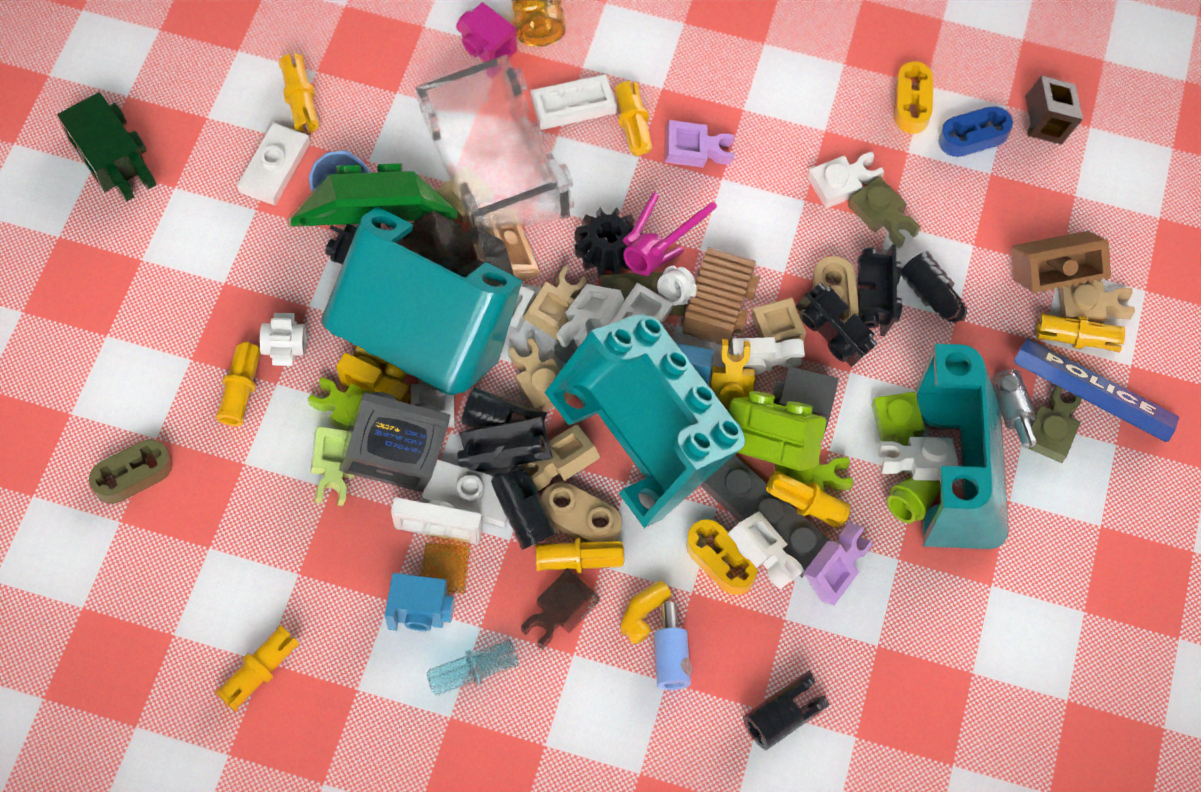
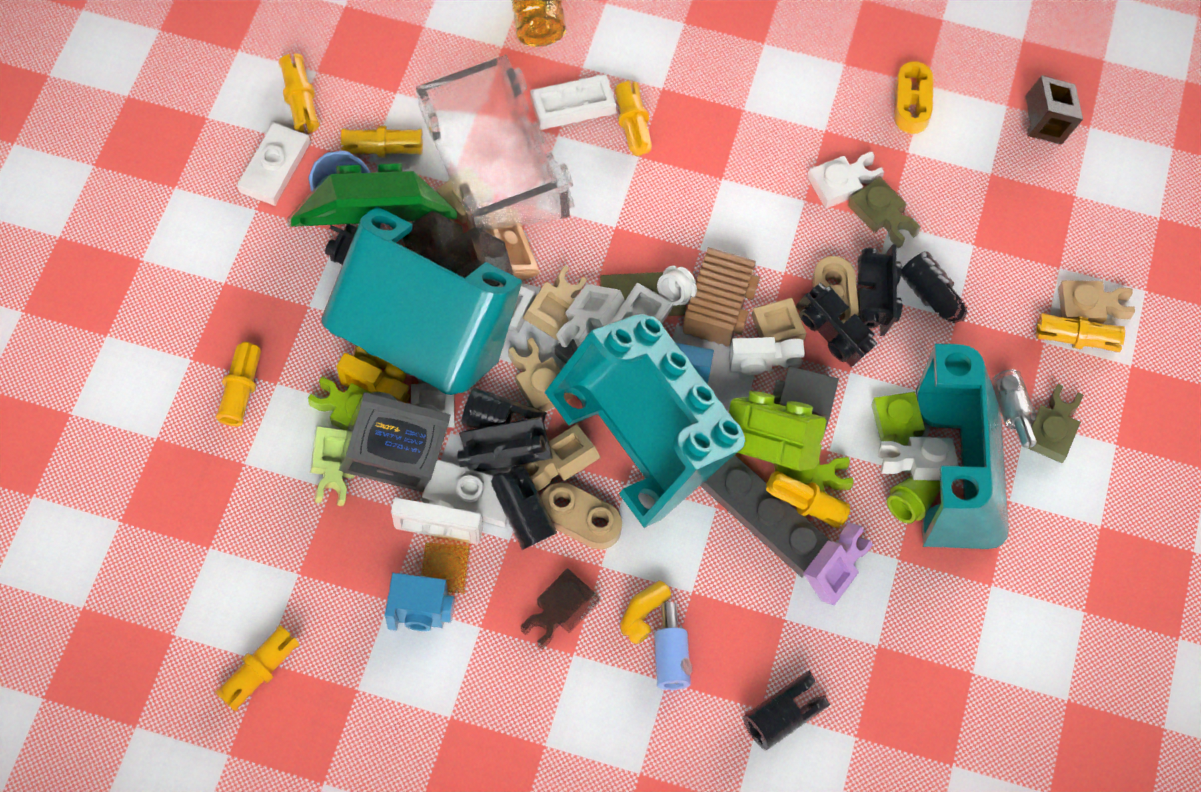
dark green hinge [57,91,157,202] -> none
olive beam [89,439,172,504] -> none
white gear [260,313,307,366] -> none
clear light blue axle [427,639,519,695] -> none
dark pink brick [456,2,517,74] -> none
yellow axle [536,538,625,573] -> none
black gear [574,207,643,277] -> none
dark pink plant [623,193,717,276] -> none
lavender plate [665,120,734,168] -> none
yellow beam [686,519,758,595] -> none
yellow plate [710,339,755,412] -> none
white plate [728,511,804,590] -> none
blue beam [938,106,1013,157] -> none
medium nougat brick [1011,230,1111,295] -> none
blue tile [1014,338,1180,442] -> none
none -> yellow pin [341,126,423,158]

